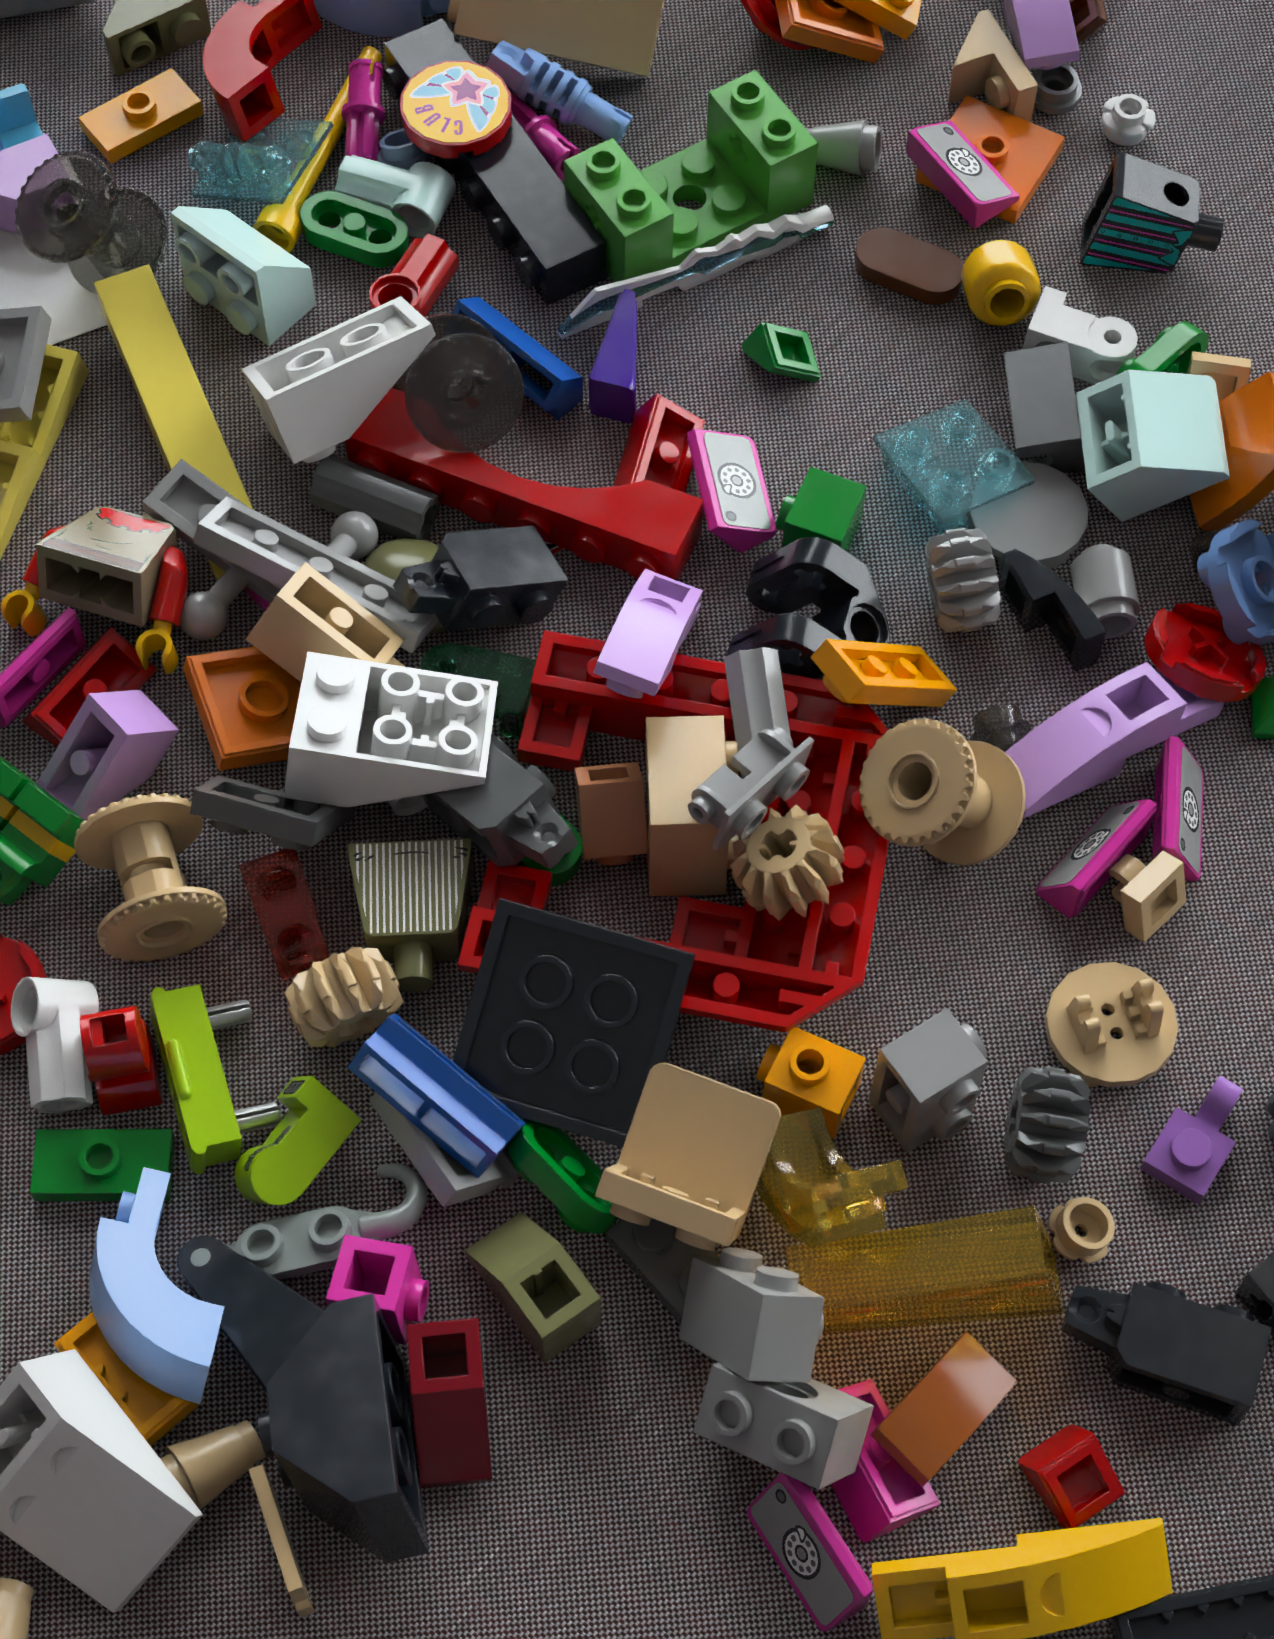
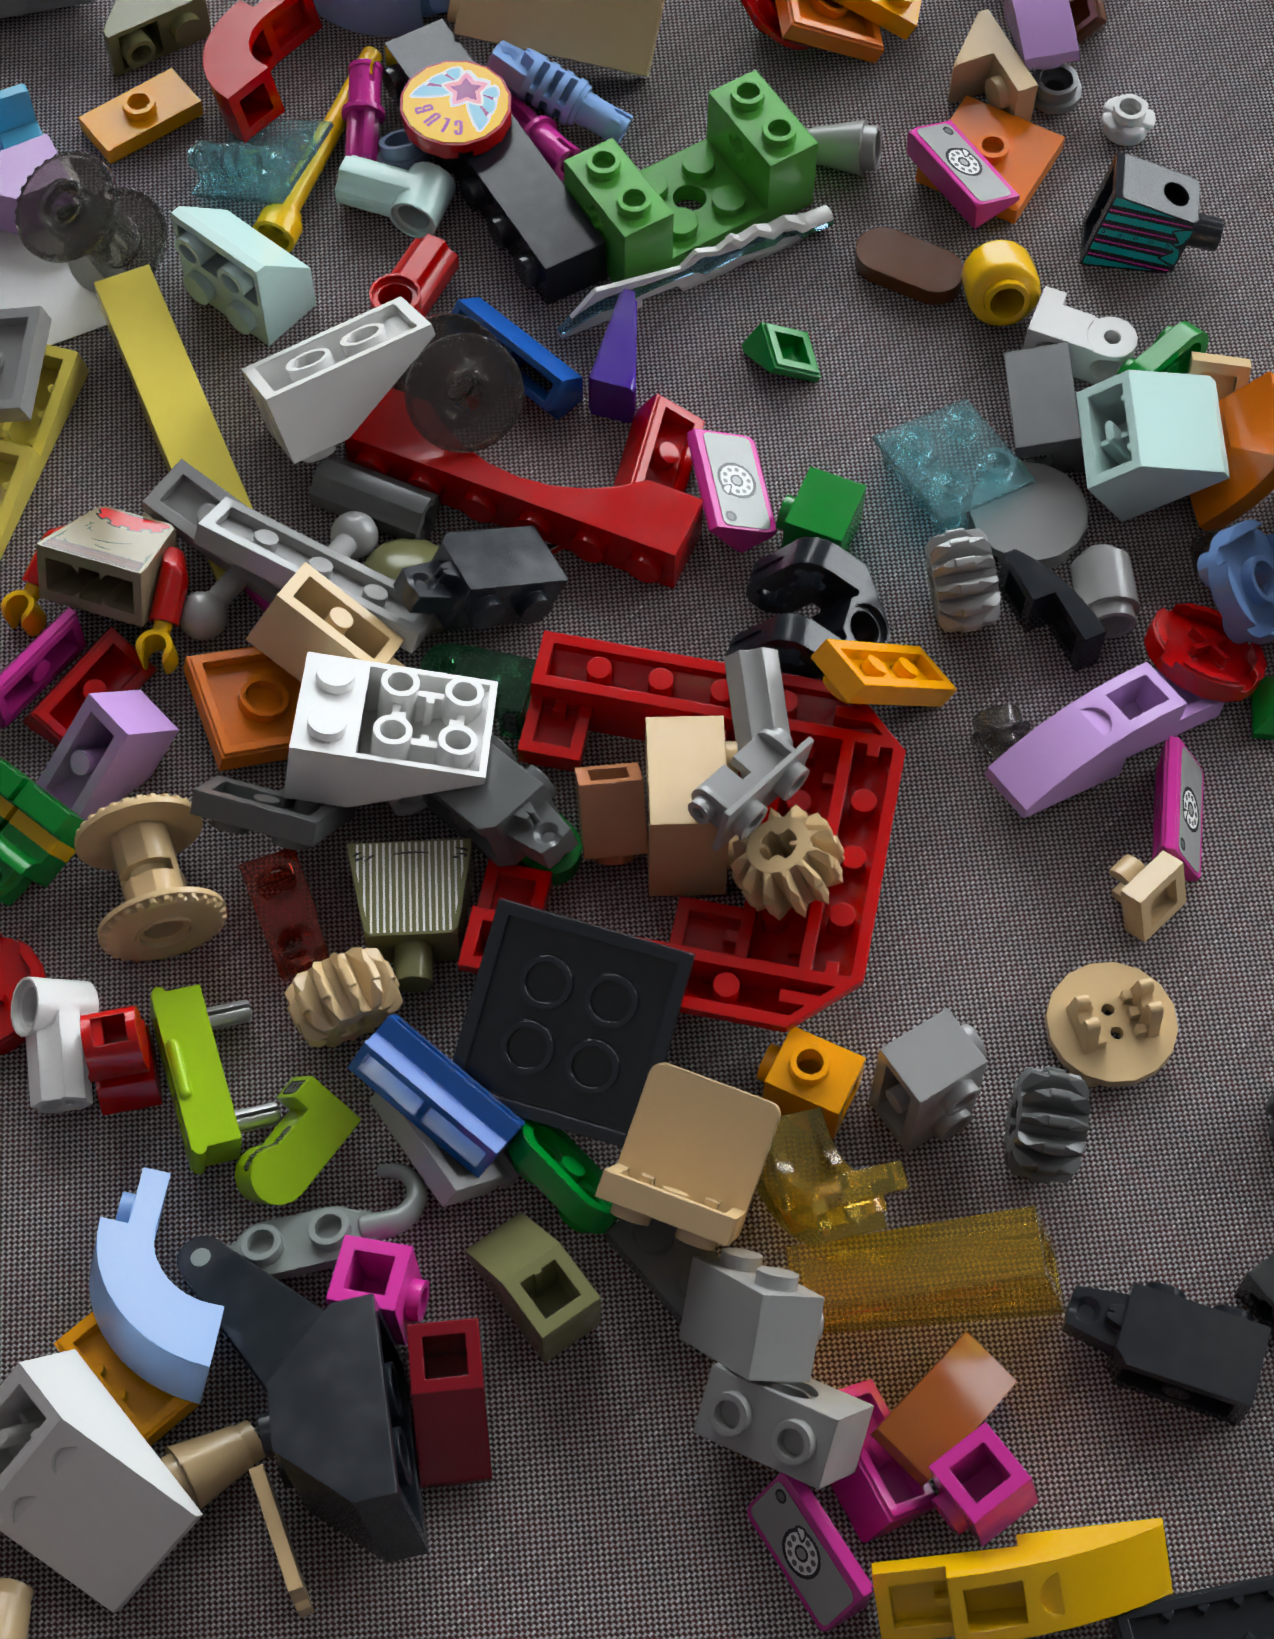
green plate [30,1129,175,1202] -> none
green plate [300,191,409,268] -> none
lavender slope [593,569,703,698] -> none
tan hose [859,718,1026,865] -> none
red slope [1017,1424,1126,1529] -> none
dark pink slope [1036,799,1157,919] -> none
tan plate [1048,1197,1115,1264] -> none
medium lavender plate [1140,1075,1243,1204] -> none
none -> dark pink brick [928,1422,1039,1547]

